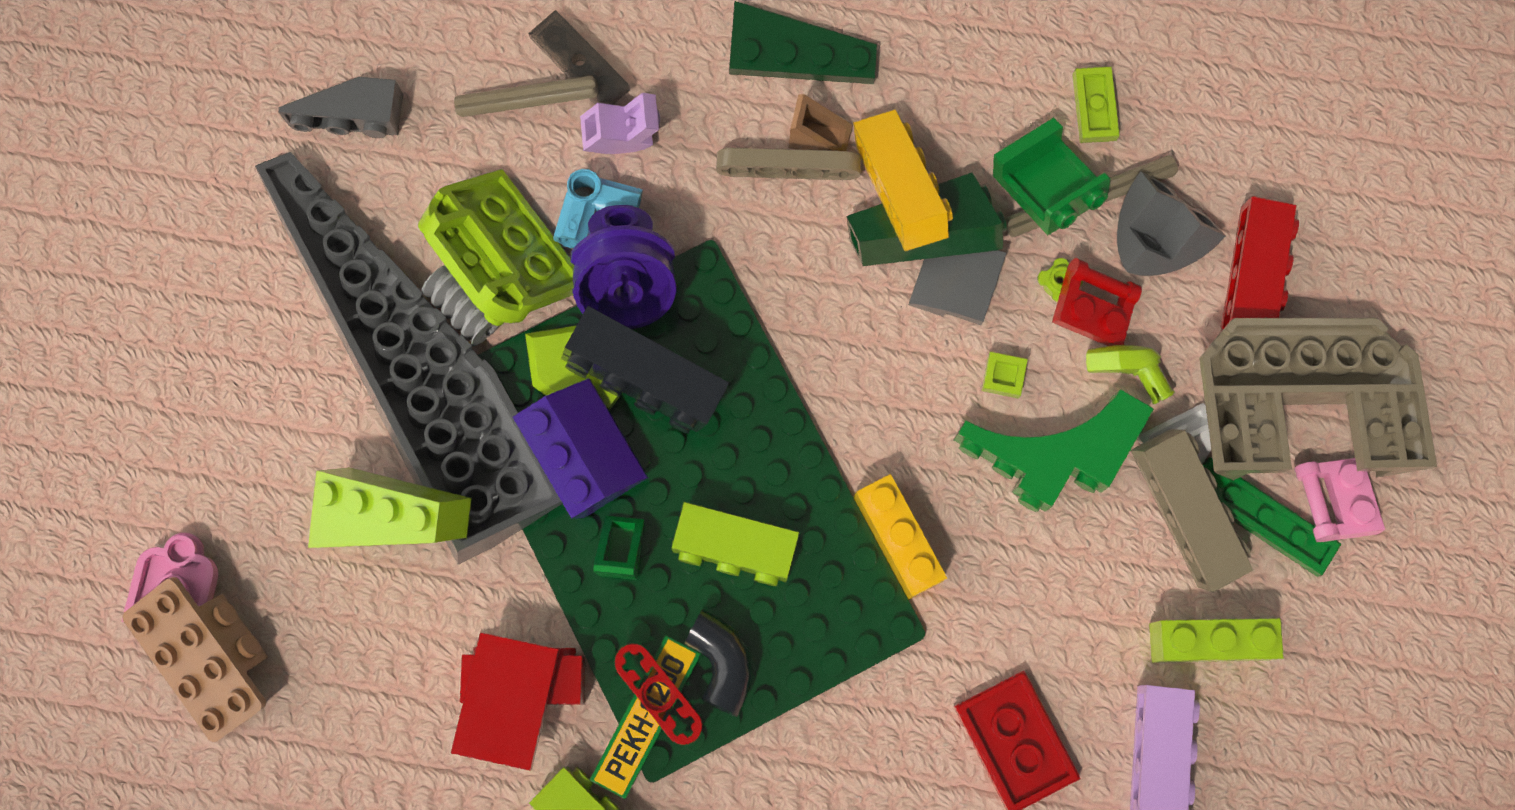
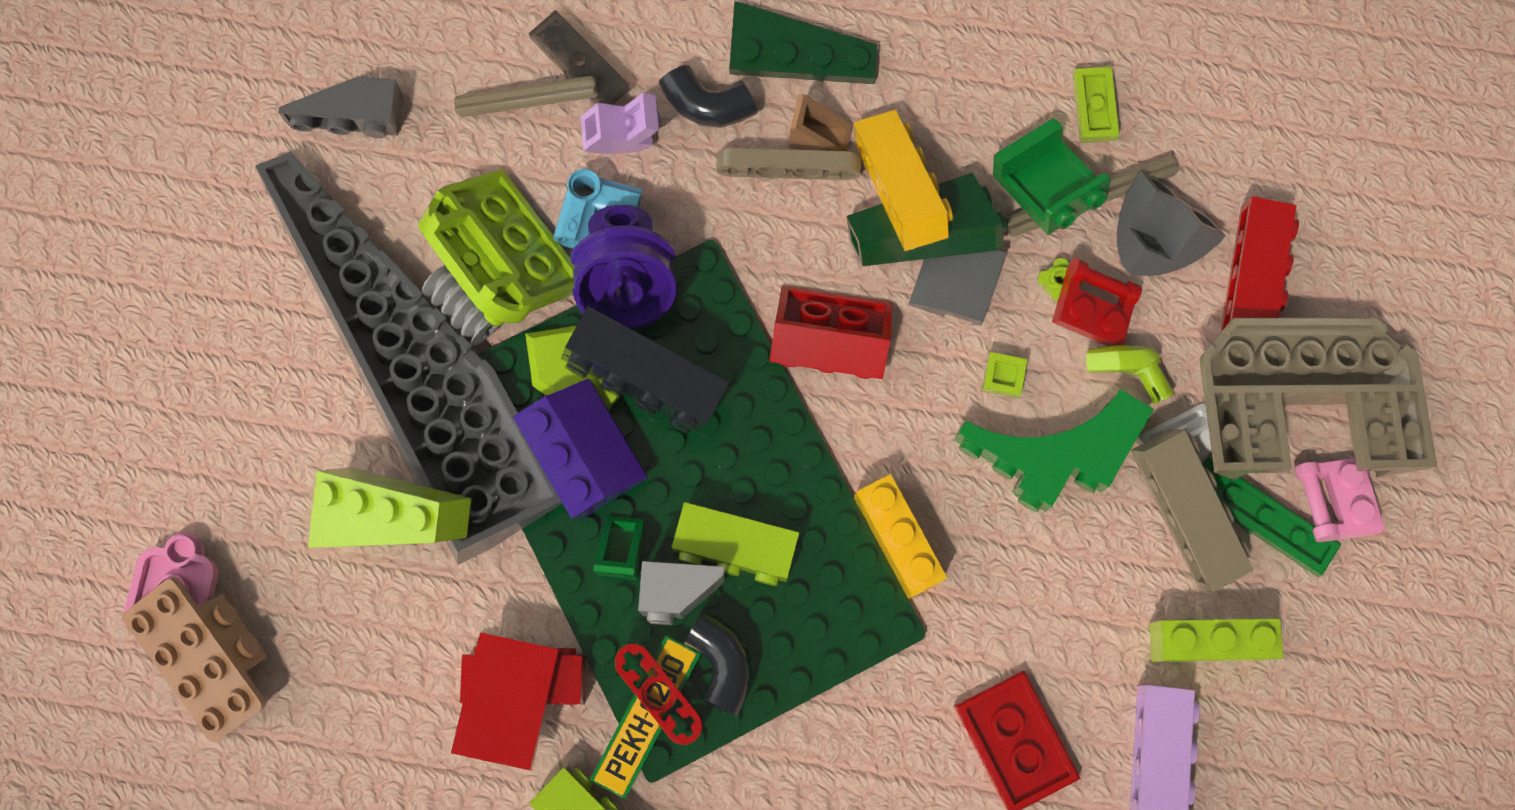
none -> light grey slope [638,561,725,625]
none -> black cylinder [659,65,758,128]
none -> red slope [769,285,893,379]

